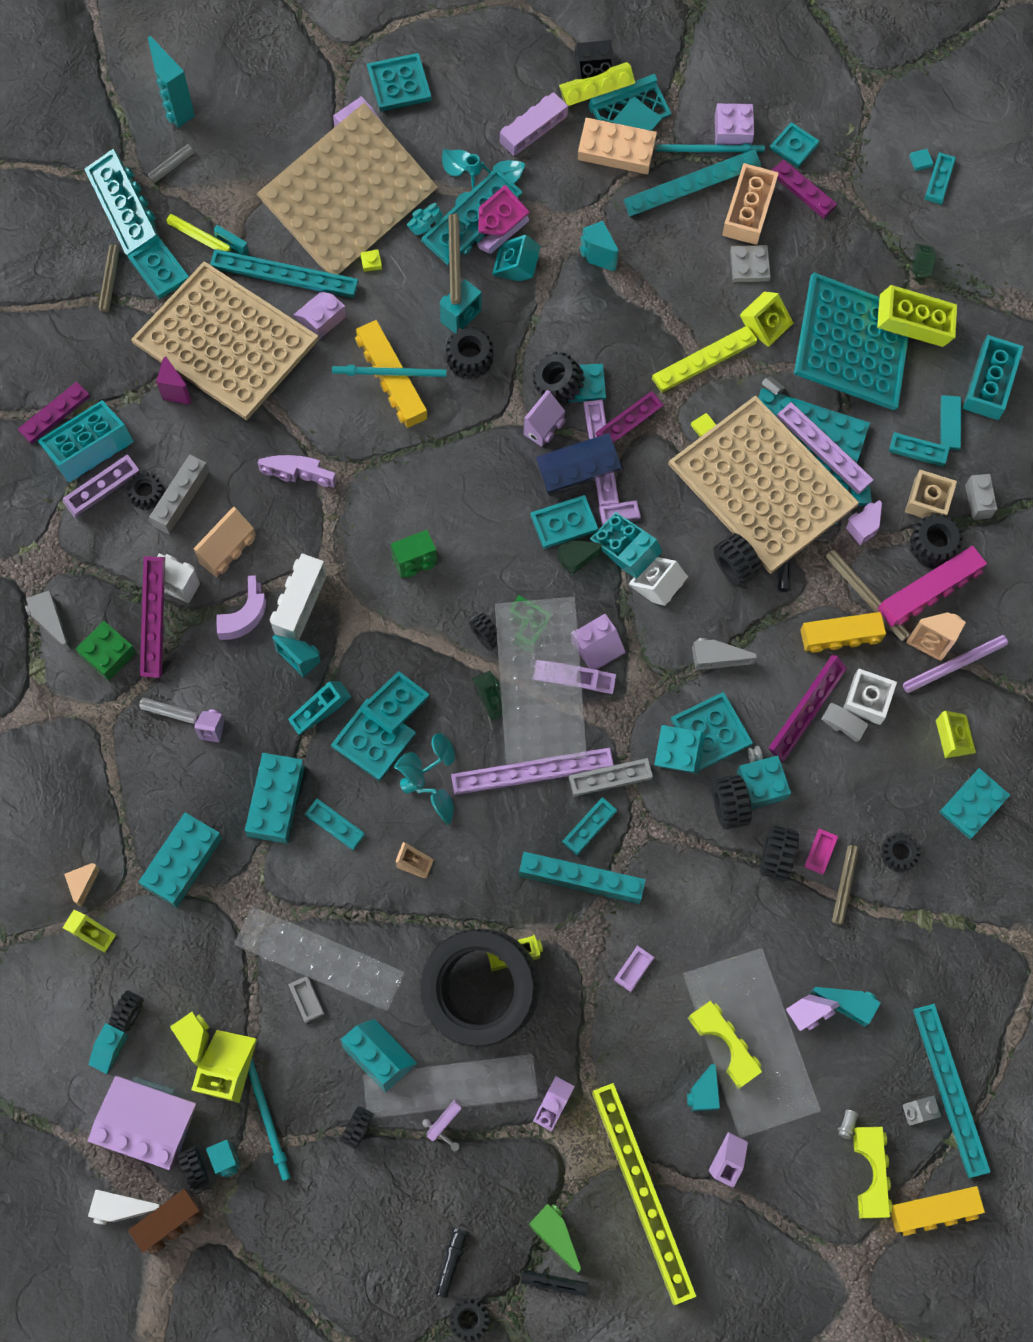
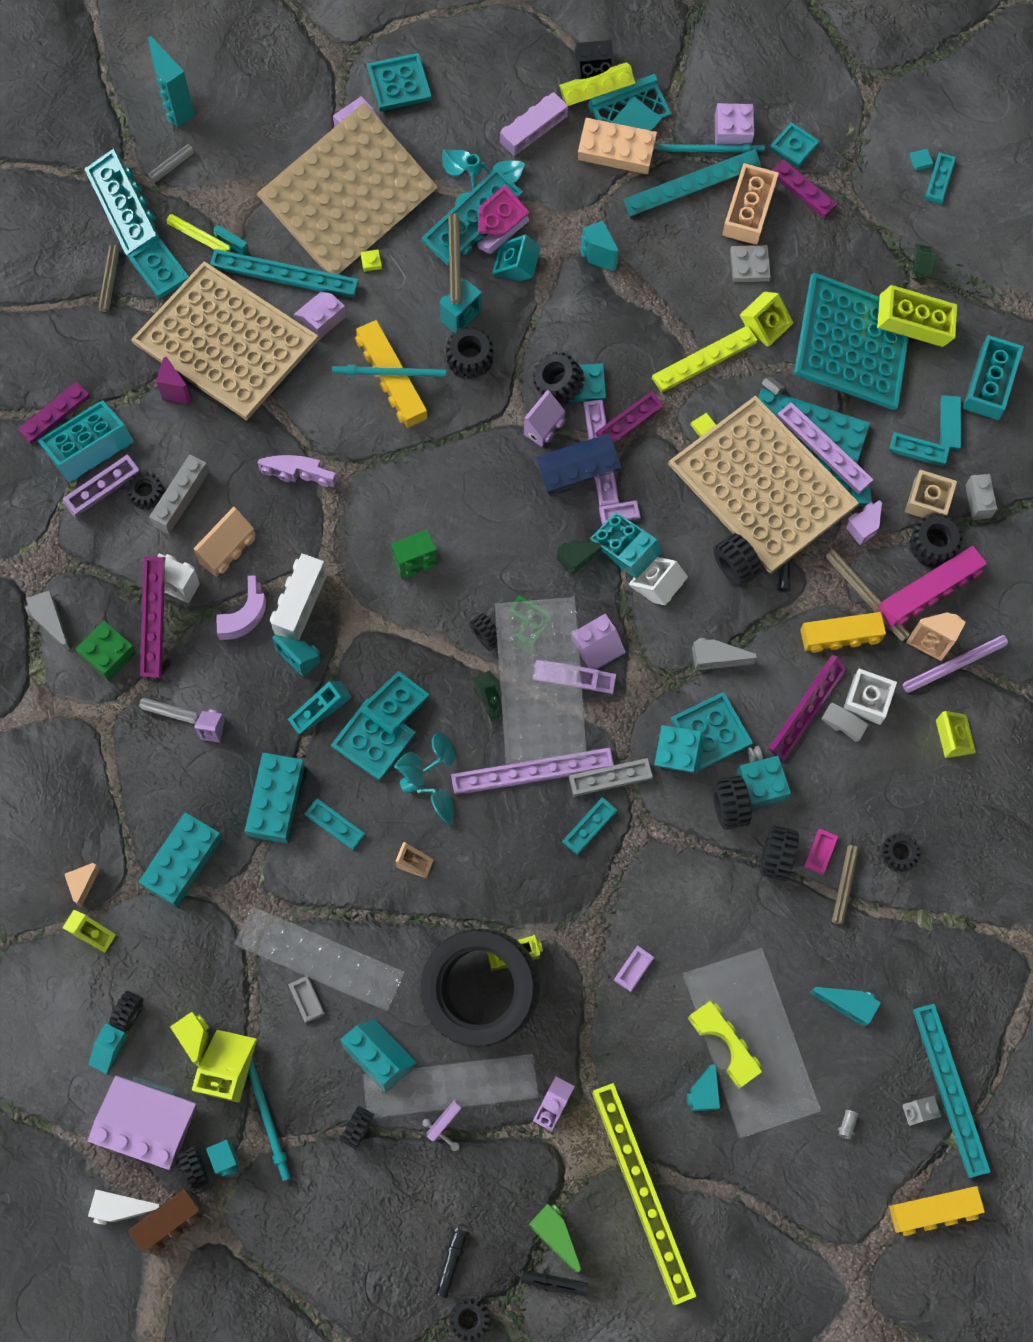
teal plate [407,203,443,235] -> none
teal brick [519,852,646,904] -> none
teal plate [530,495,598,549] -> none
lavender slope [708,1132,748,1188] -> none
lavender slope [786,994,840,1031] -> none
neon yellow arch [853,1127,892,1219] -> none
teal plate [939,768,1010,839] -> none

